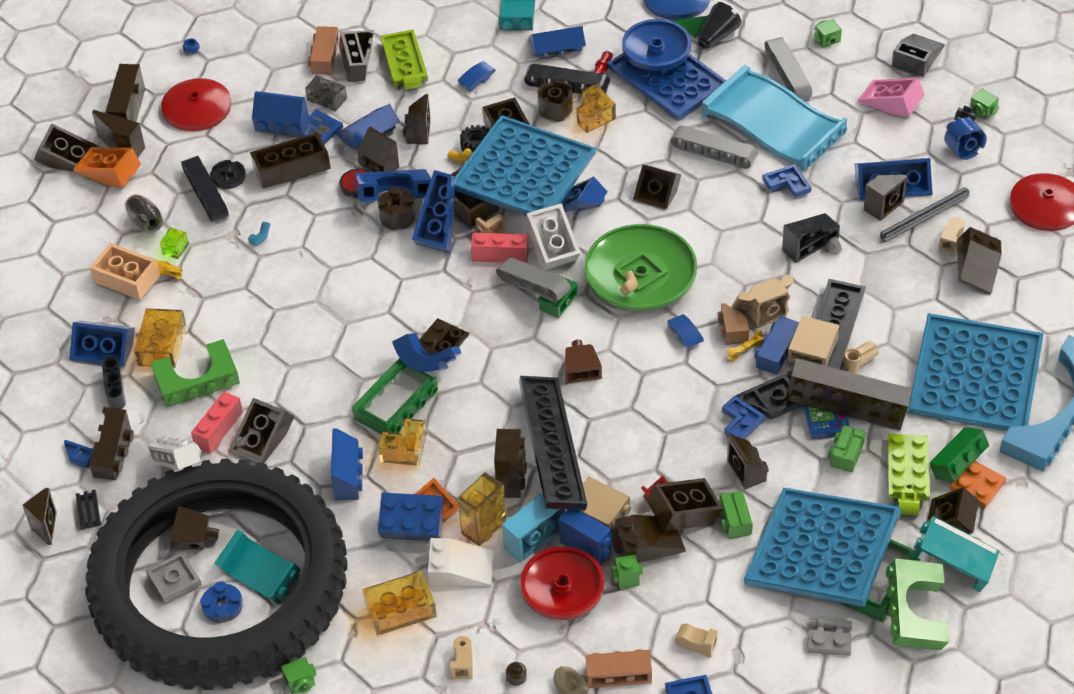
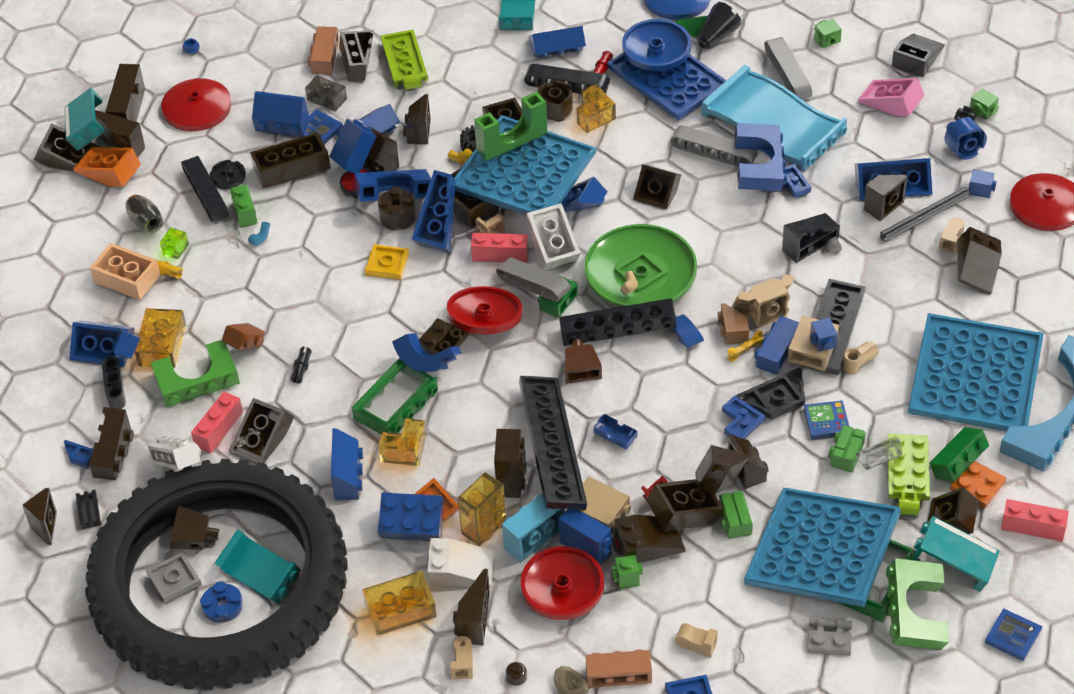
bright green brick [282,657,317,694] -> none
blue slope [457,61,496,92] -> none
dark brown brick [785,358,912,430] -> none
none -> teal panel [64,88,105,151]
none -> blue brick [112,329,140,360]
none -> dark orange brick [222,323,265,350]
none -> bright green brick [230,185,258,228]
none -> black pin [290,346,312,384]
none -> blue brick [329,118,377,173]
none -> yellow tile [365,244,410,280]
none -> red dish [446,286,523,335]
none -> dark brown slope [453,569,490,645]
none -> bright green arch [474,91,548,161]
none -> black brick [559,298,677,346]
none -> blue piece [594,414,638,450]
none -> dark brown slope [695,445,749,494]
none -> arch [734,123,787,191]
none -> blue brick [810,318,838,352]
none -> clear panel [856,436,903,470]
none -> blue brick [969,169,997,198]
none -> blue tile [985,608,1043,661]
none -> coral brick [1001,499,1069,542]

